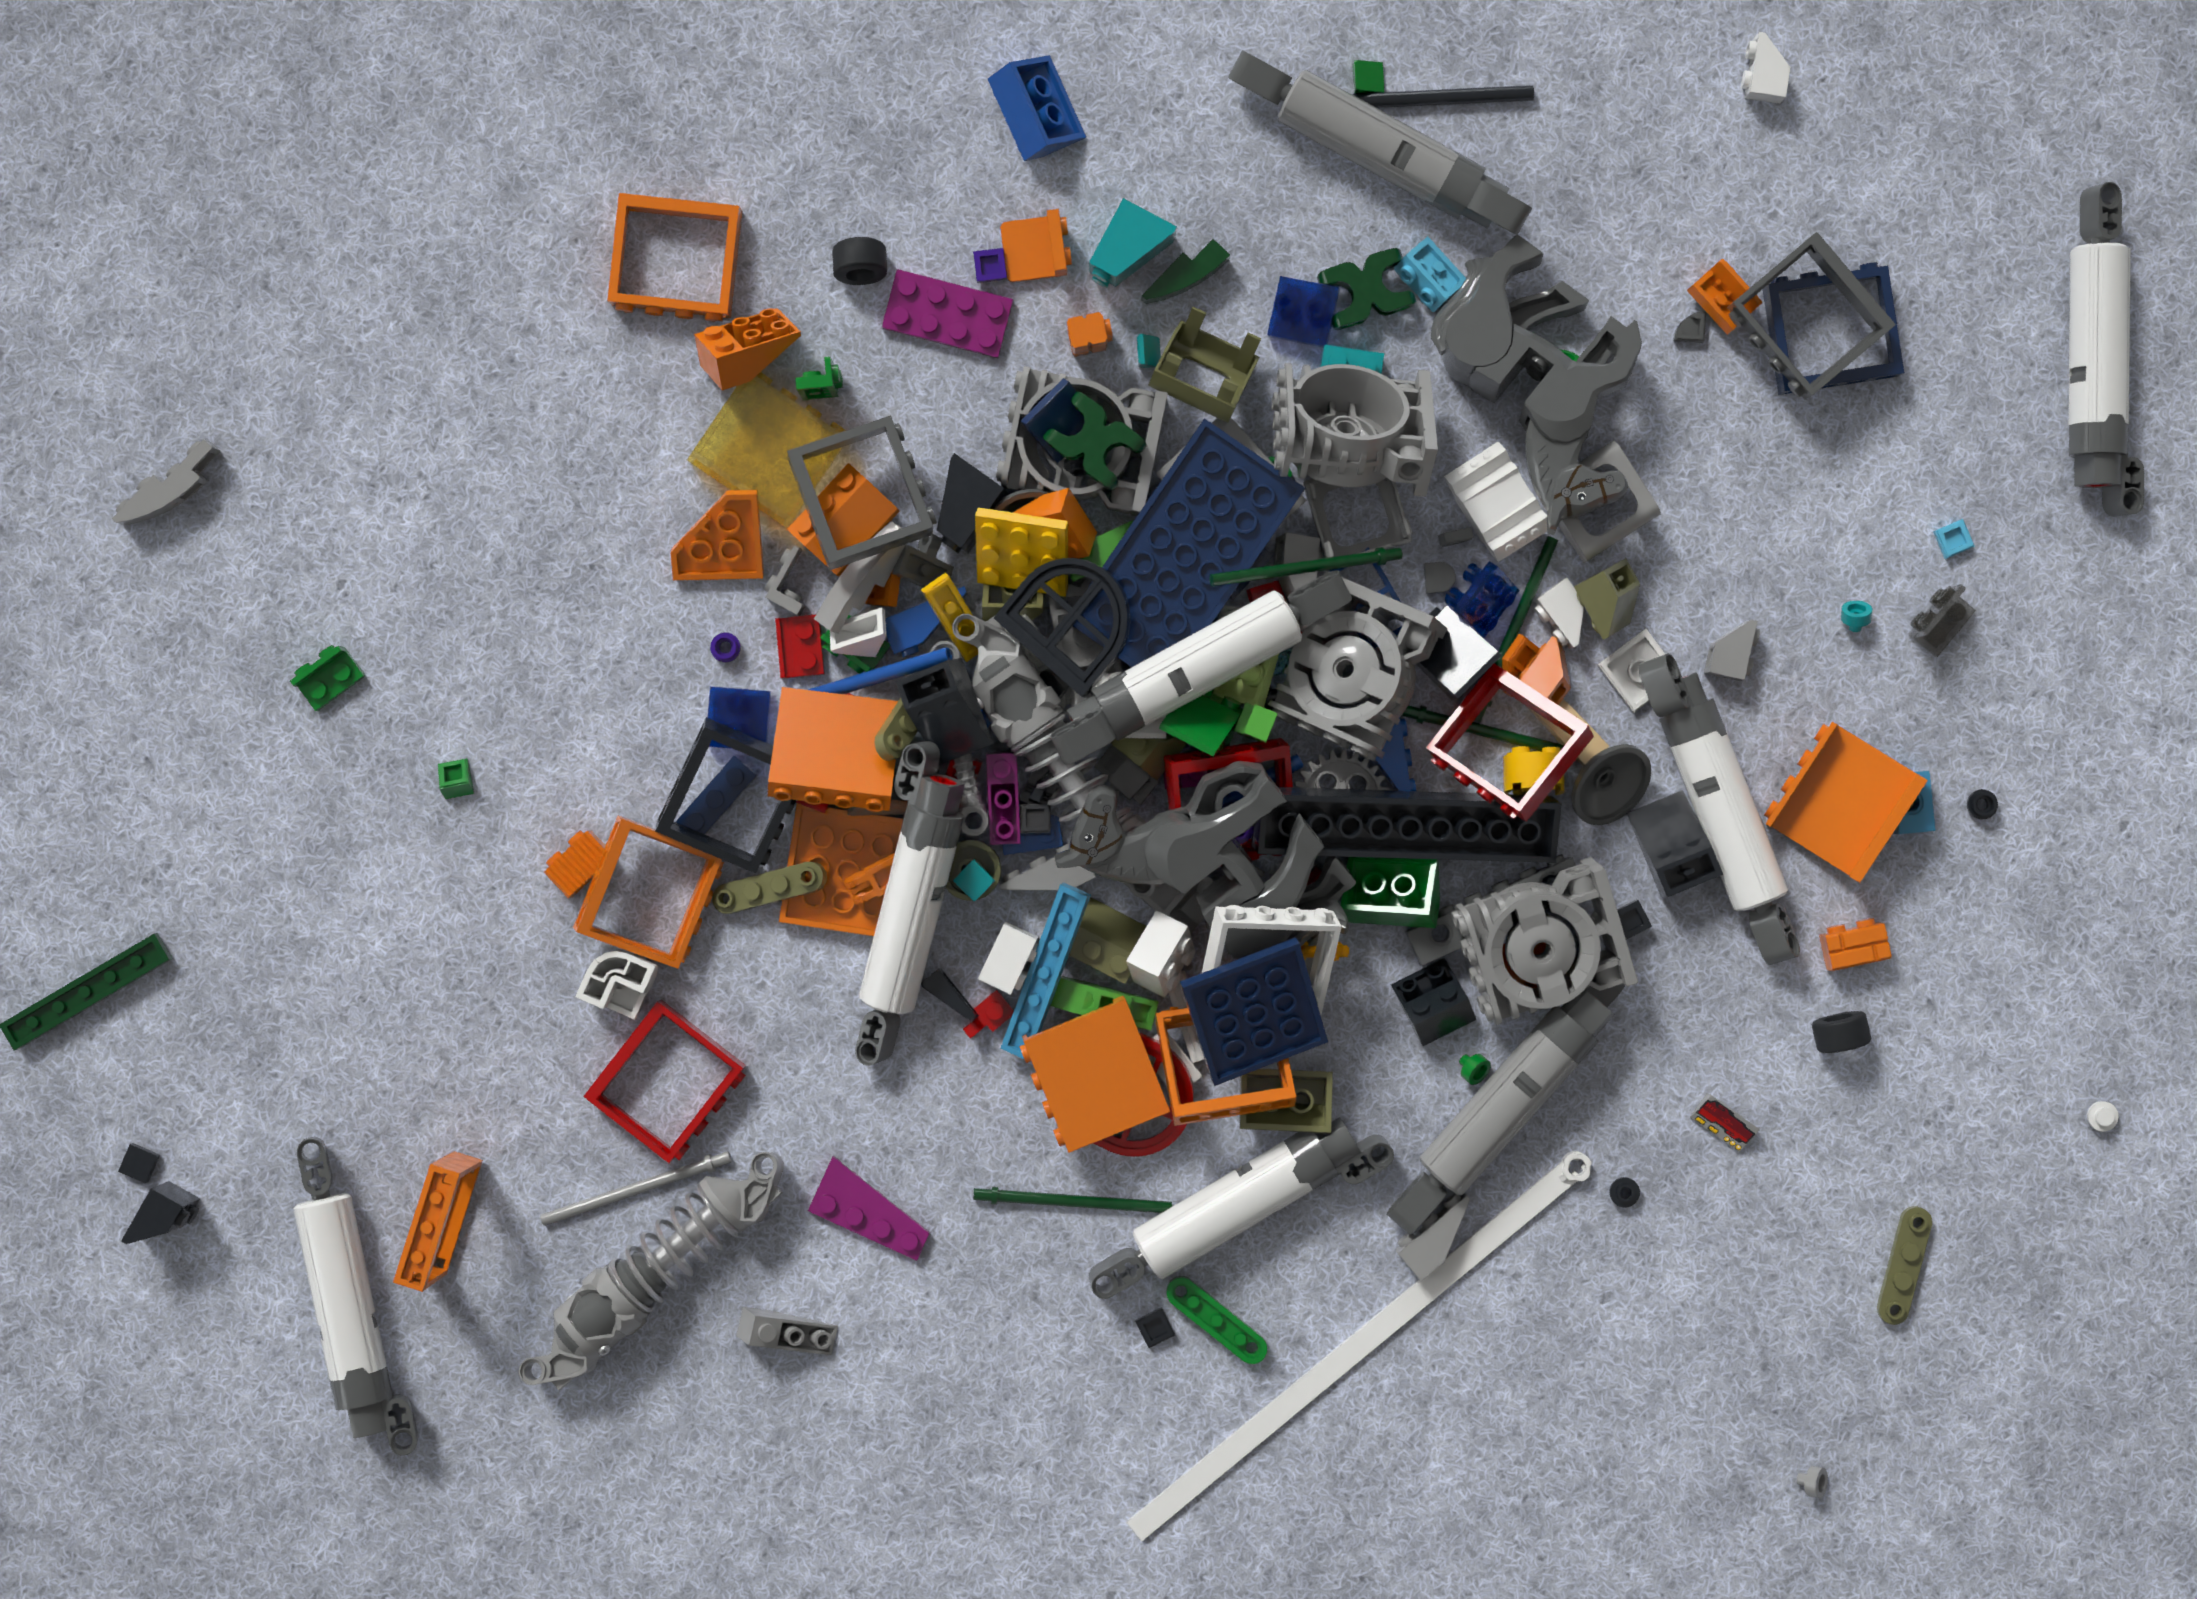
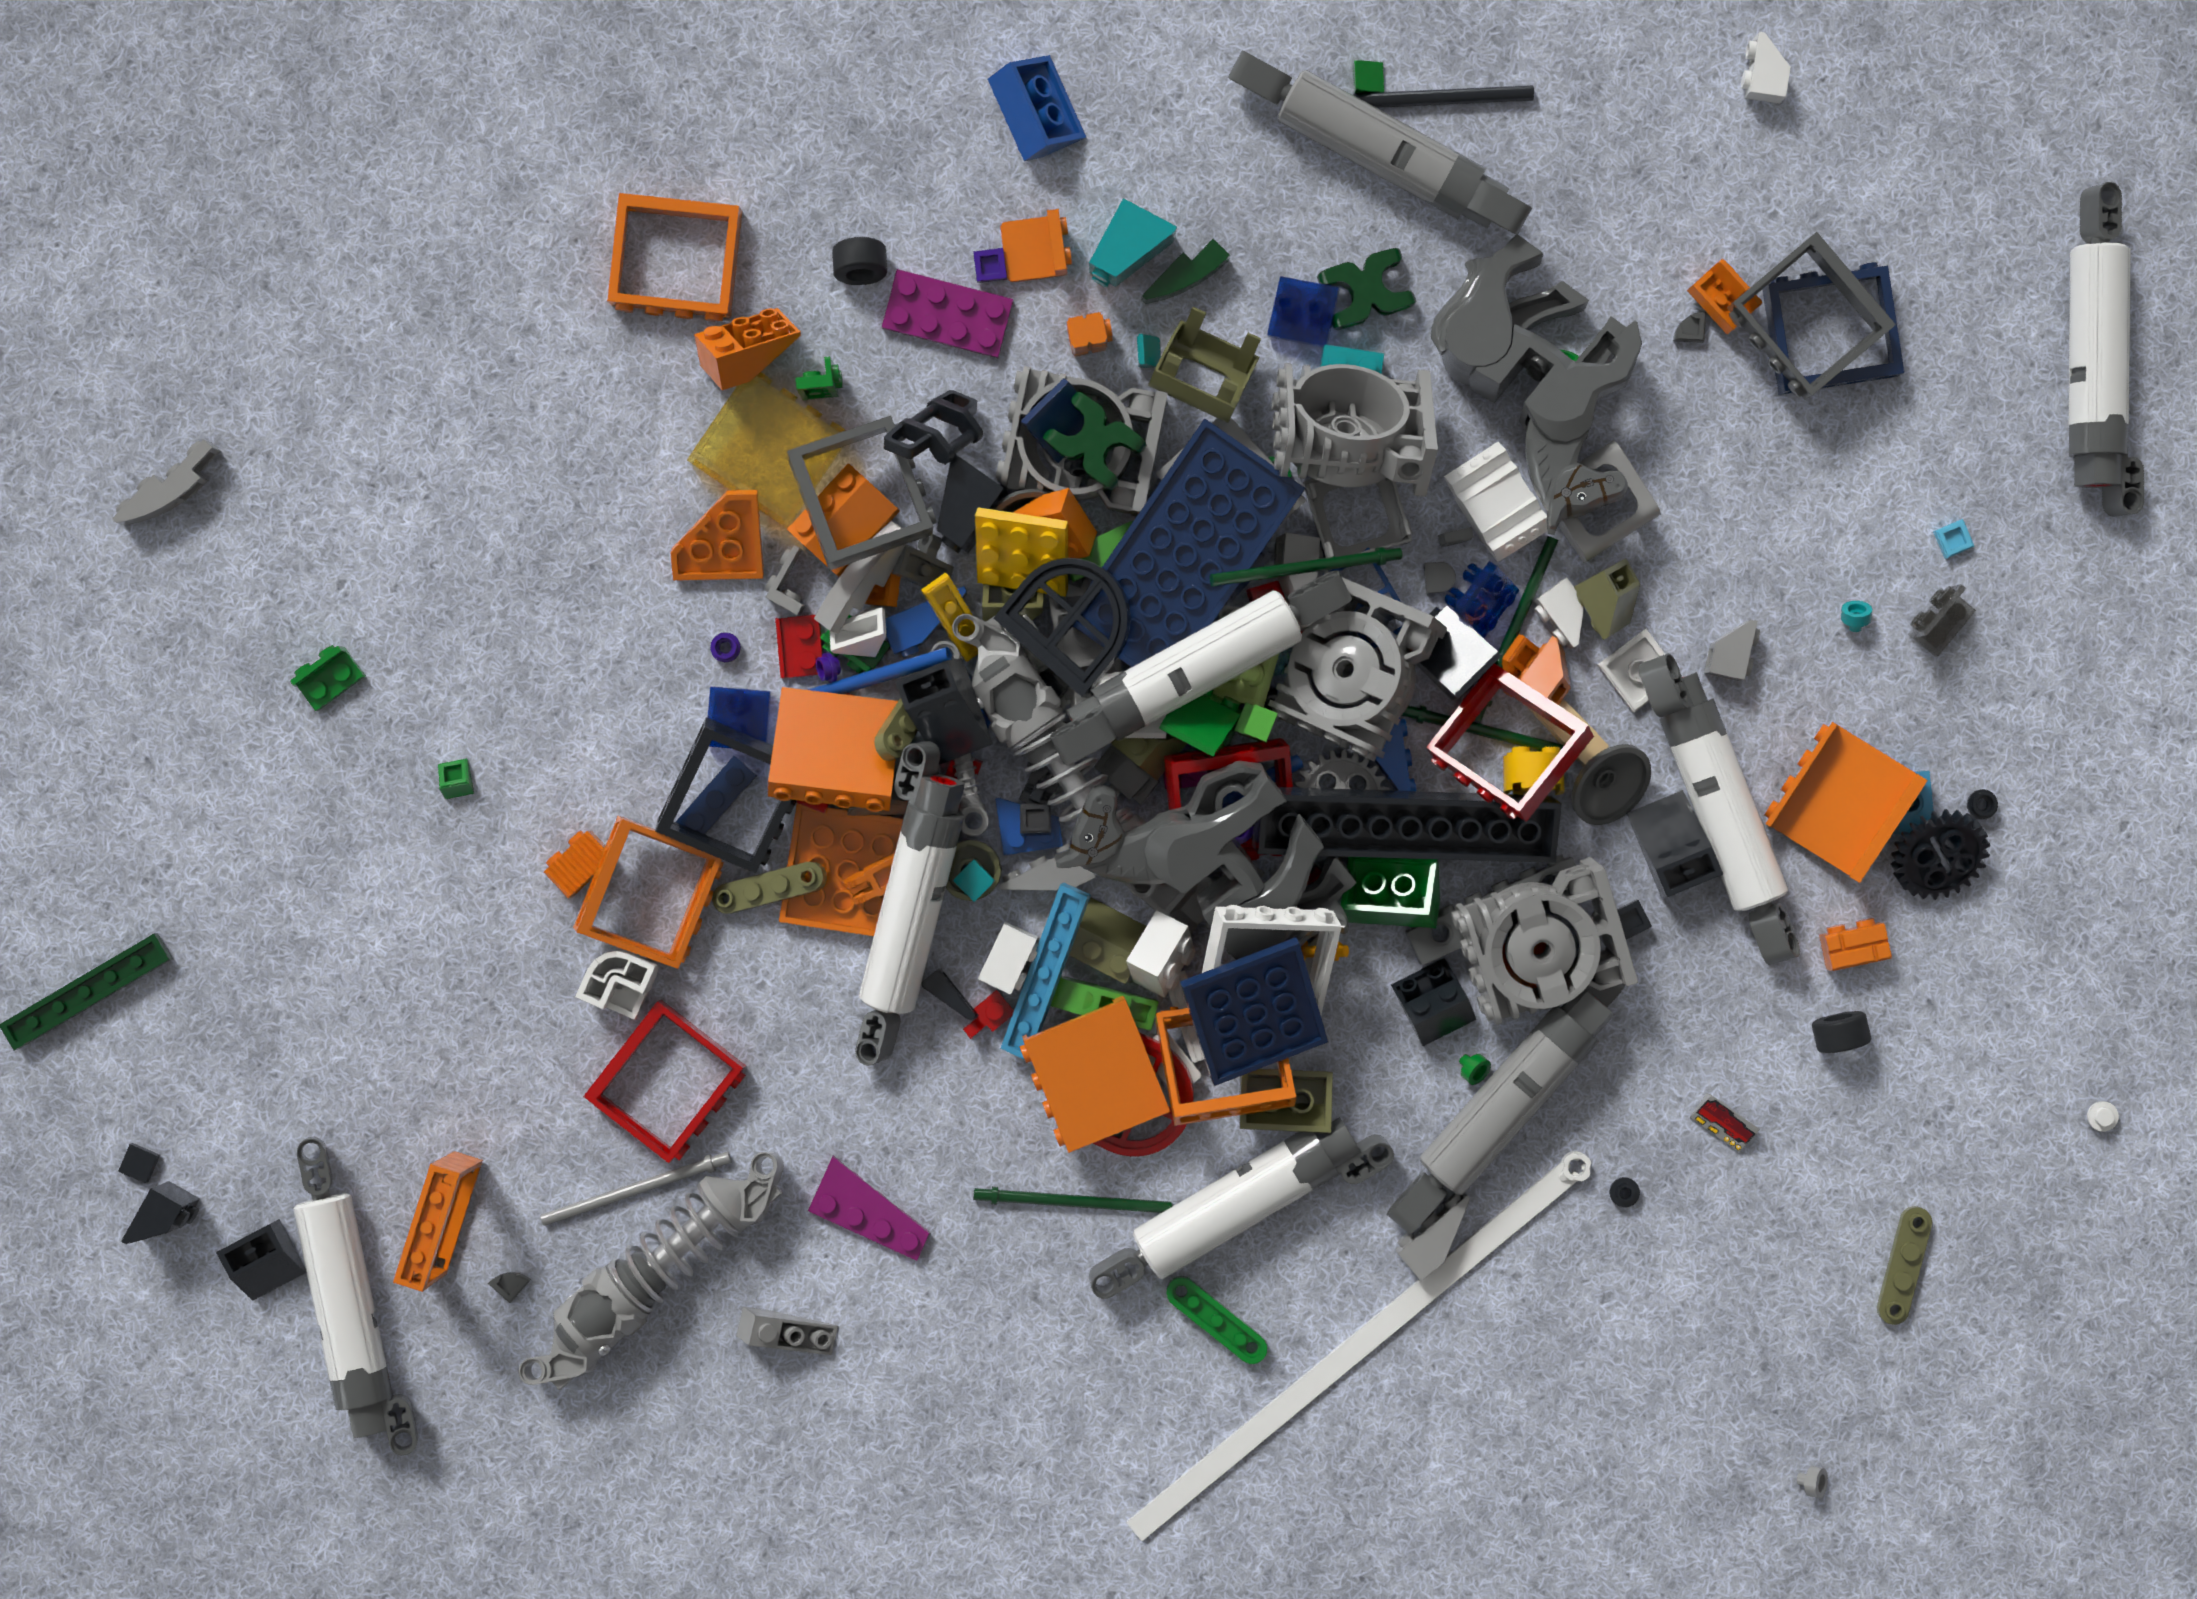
magenta slope [986,751,1020,845] -> none
black tile [1135,1307,1175,1348] -> none
medium azure bracket [1394,236,1466,312] -> none
none -> black slope [216,1219,307,1301]
none -> dark grey tile [487,1272,531,1303]
none -> dark purple plate [816,652,841,683]
none -> black bar [883,390,983,465]
none -> black gear [1890,809,1990,900]

